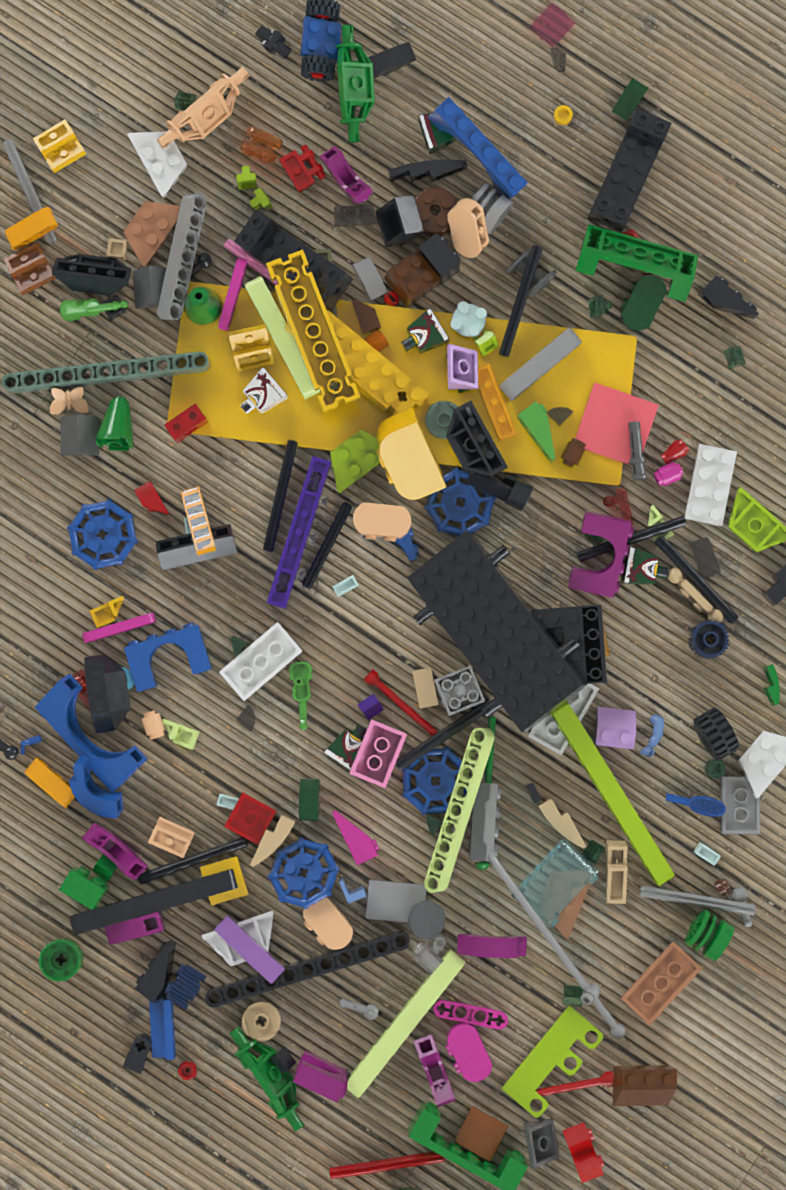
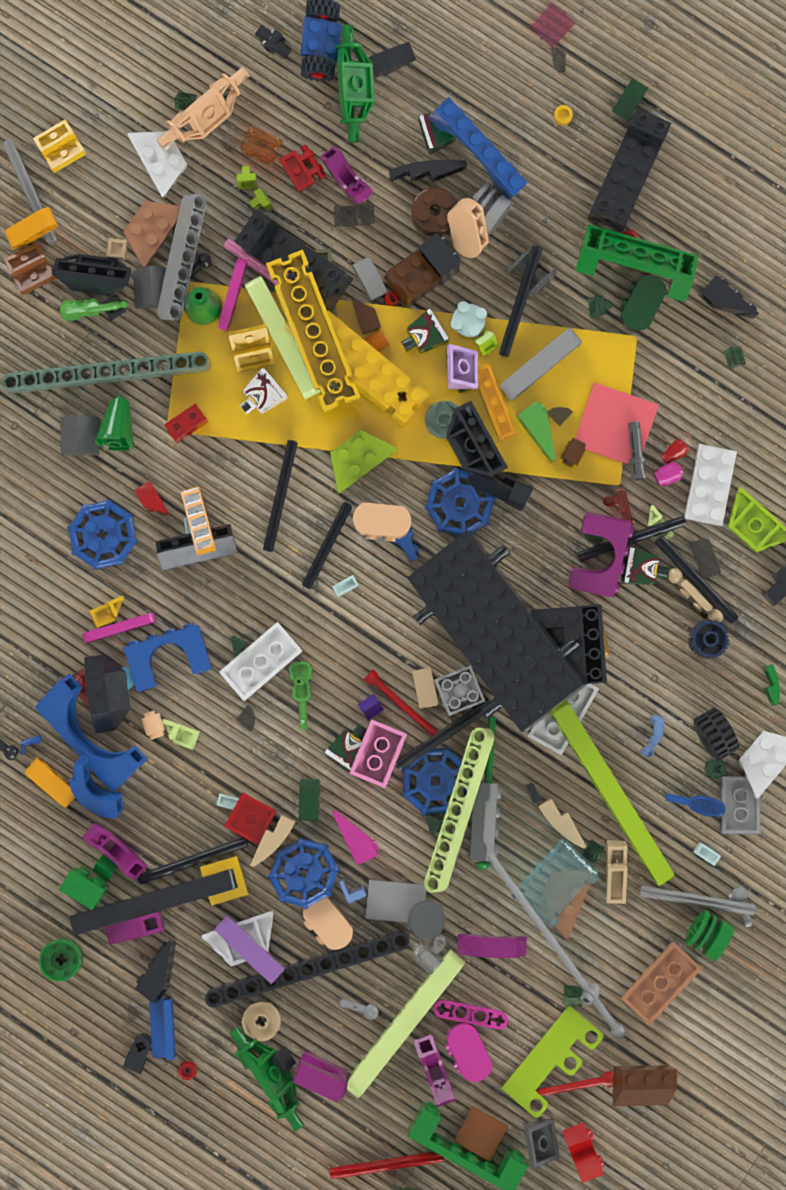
light nougat piece [50,386,89,415] -> none
light nougat plate [148,816,195,858] -> none
dark blue brick [165,964,207,1010] -> none
dark purple piece [267,456,331,610] -> none
black piece [375,196,424,248] -> none
yellow brick [376,408,446,500] -> none
lavender slope [593,707,636,749] -> none
reddish brown plate [714,878,731,896] -> none

